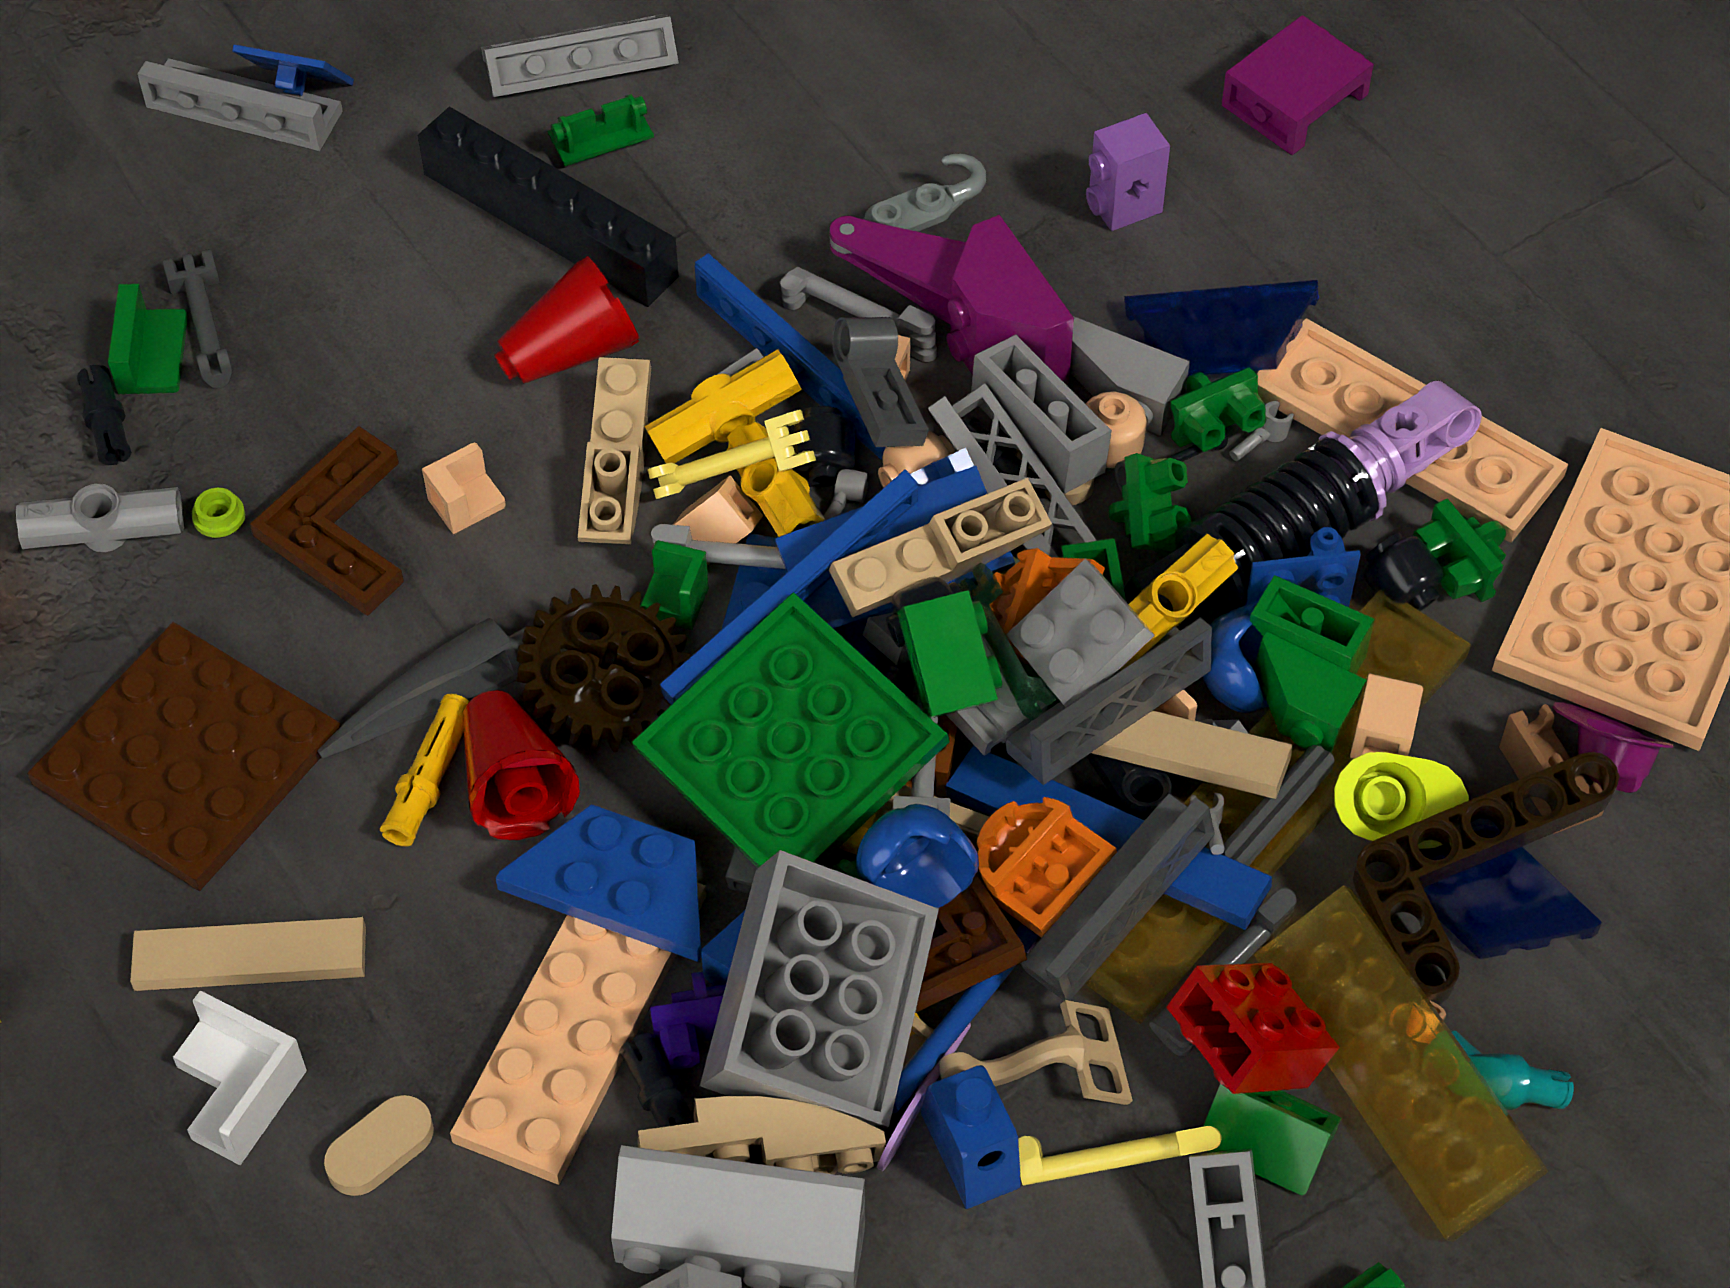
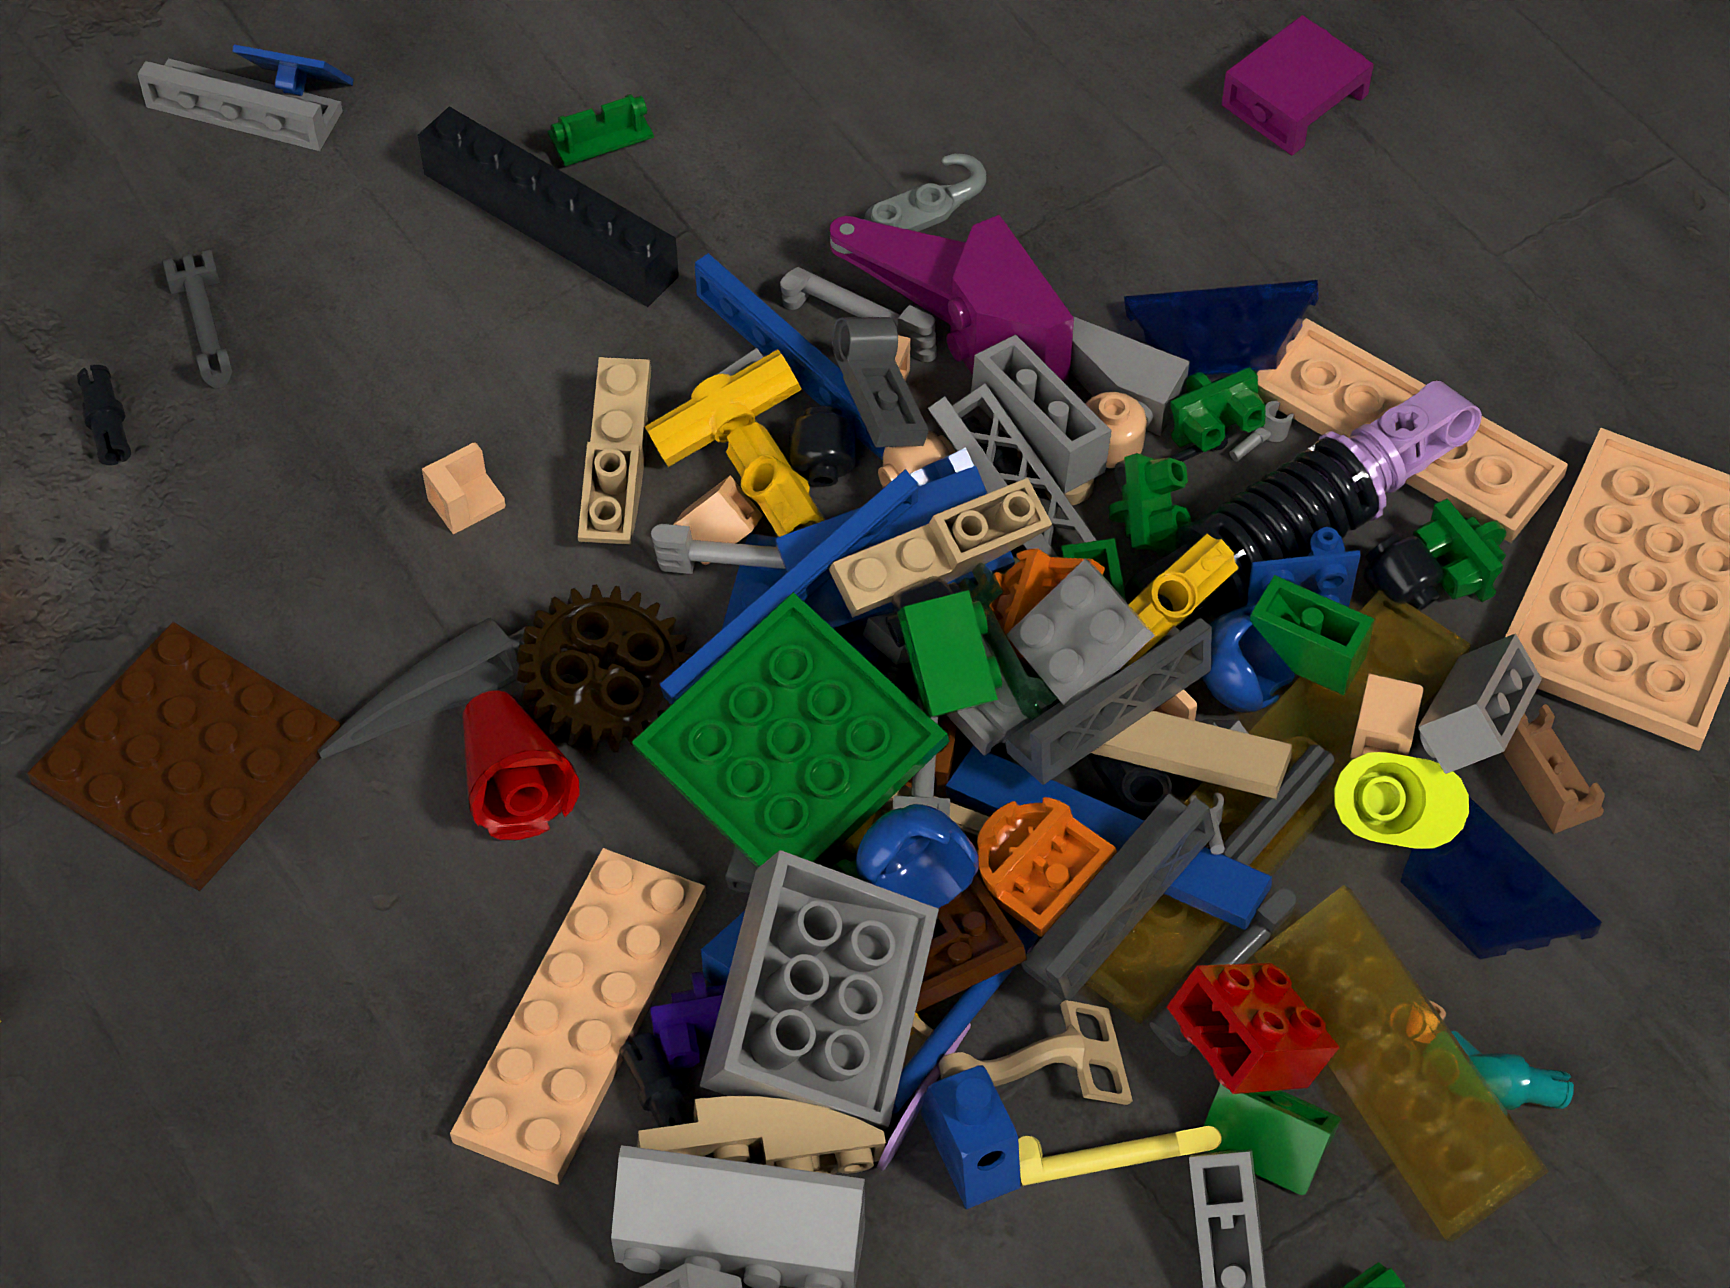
light grey piece [16,484,184,552] -> none
green panel [108,284,188,394] -> none
tan tile [130,917,366,991] -> none
white panel [173,991,307,1165] -> none
lime plate [192,487,245,538] -> none
reddish brown plate [250,426,404,616] -> none
tan tile [324,1095,434,1196] -> none
yellow pin [380,694,470,847] -> none
light grey fence [481,14,679,97] -> none
red cone [494,256,640,384] -> none
blue wing [495,804,701,962] -> none
green panel [641,540,709,630] -> none
light yellow hinge [647,410,816,499] -> none
light grey hand [823,469,868,520] -> none
medium lavender brick [1086,113,1170,231] -> none
green slope [1254,631,1367,753] -> none
dark brown beam [1353,752,1619,1005] -> none
magenta piece [1552,702,1674,793] -> none
none -> light grey brick [1418,633,1542,774]

